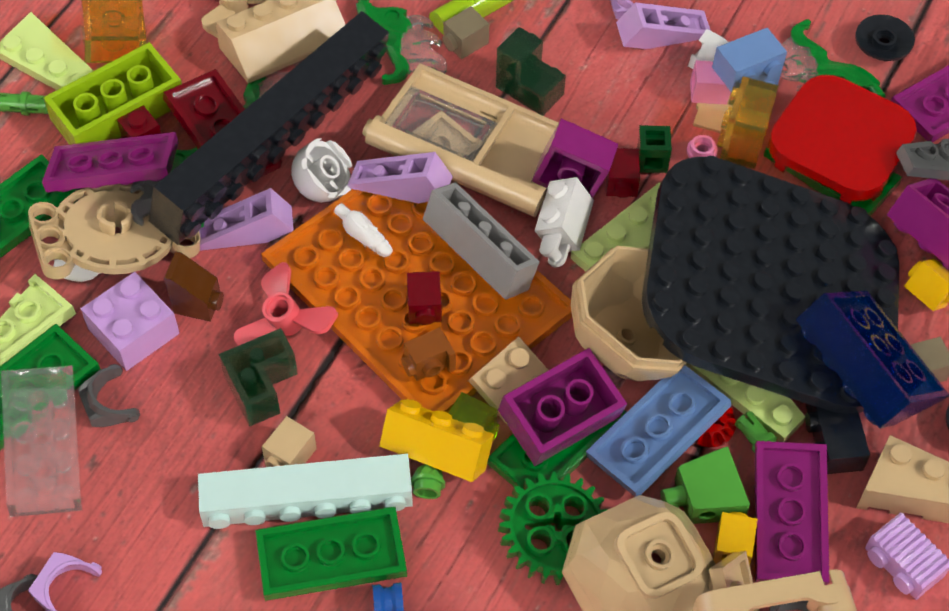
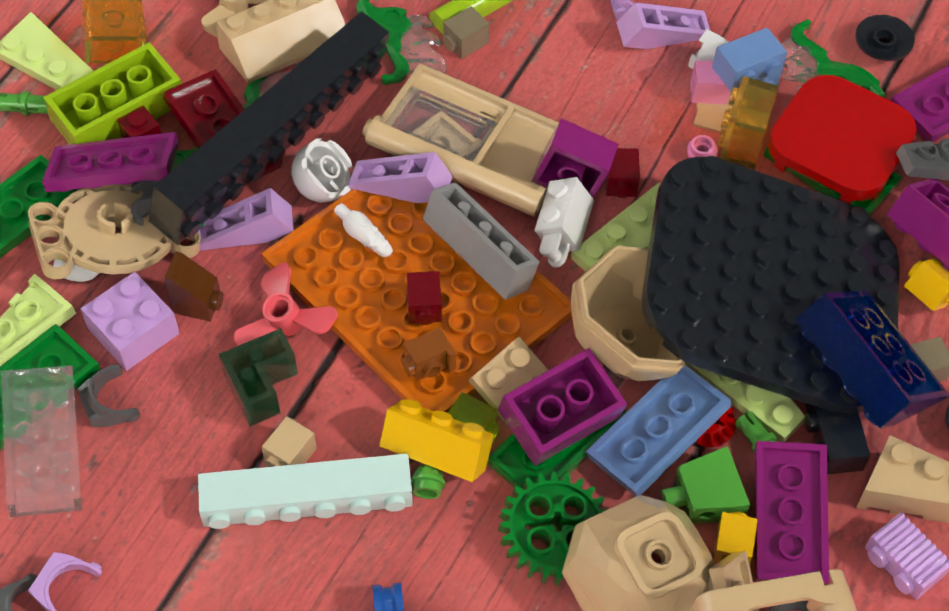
green plate [255,507,407,601] -> none
clear green brick [496,27,566,116] -> none
dark green brick [637,125,672,173] -> none

